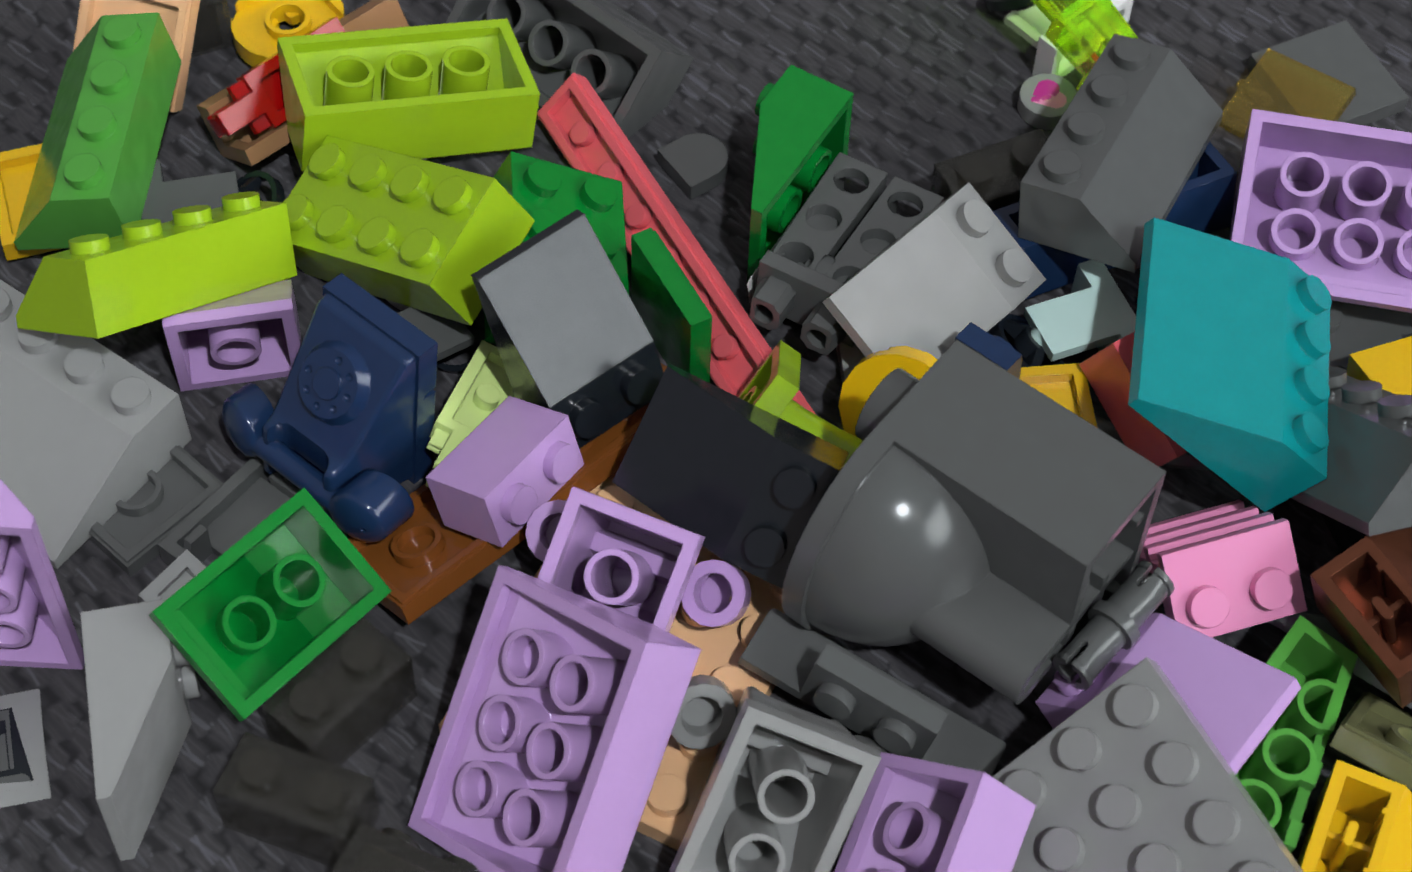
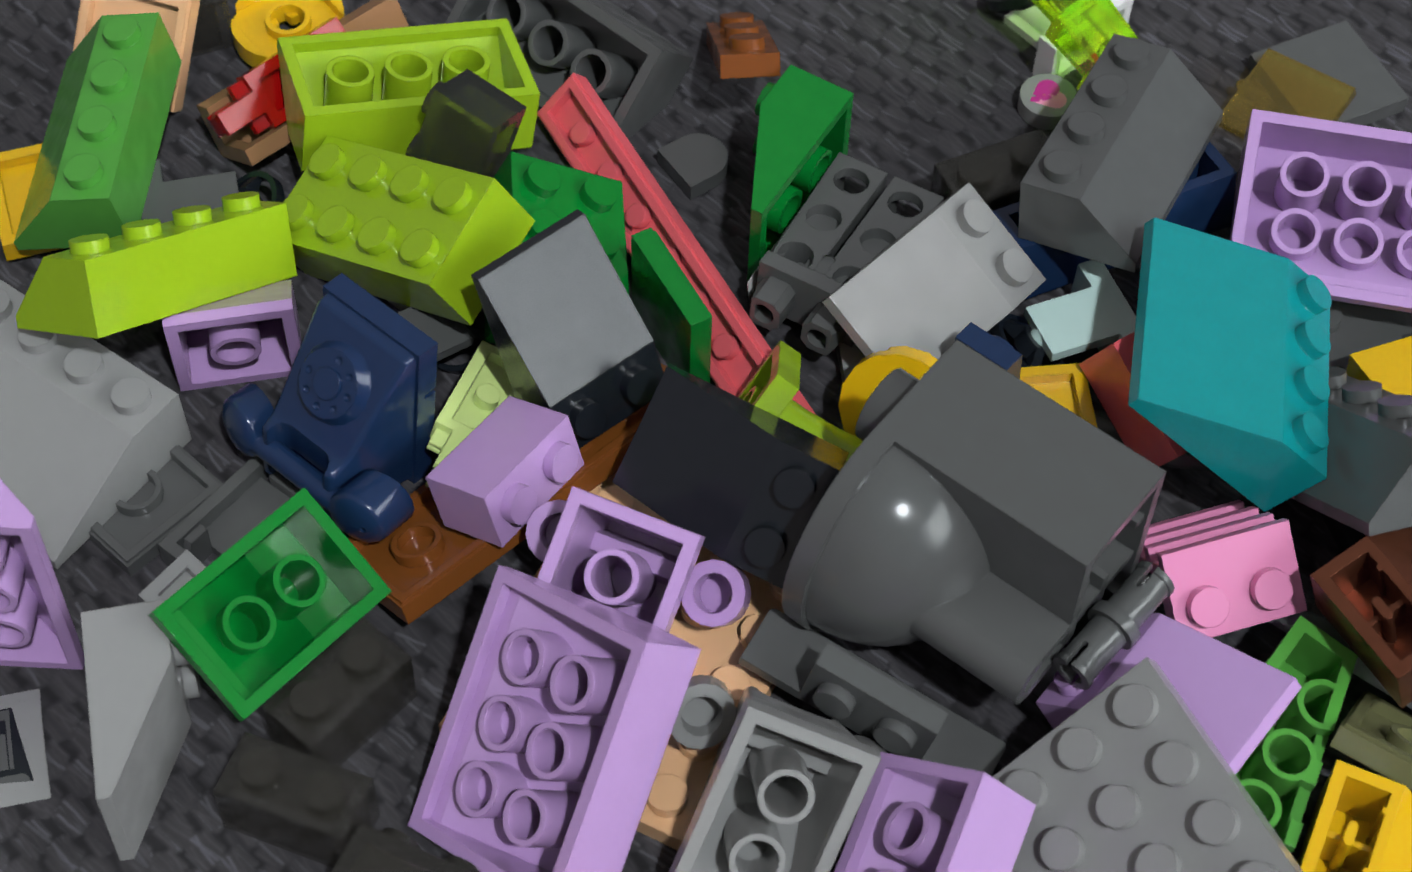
none -> clear smoke brick [405,69,527,177]
none -> dark orange plate [706,12,780,79]

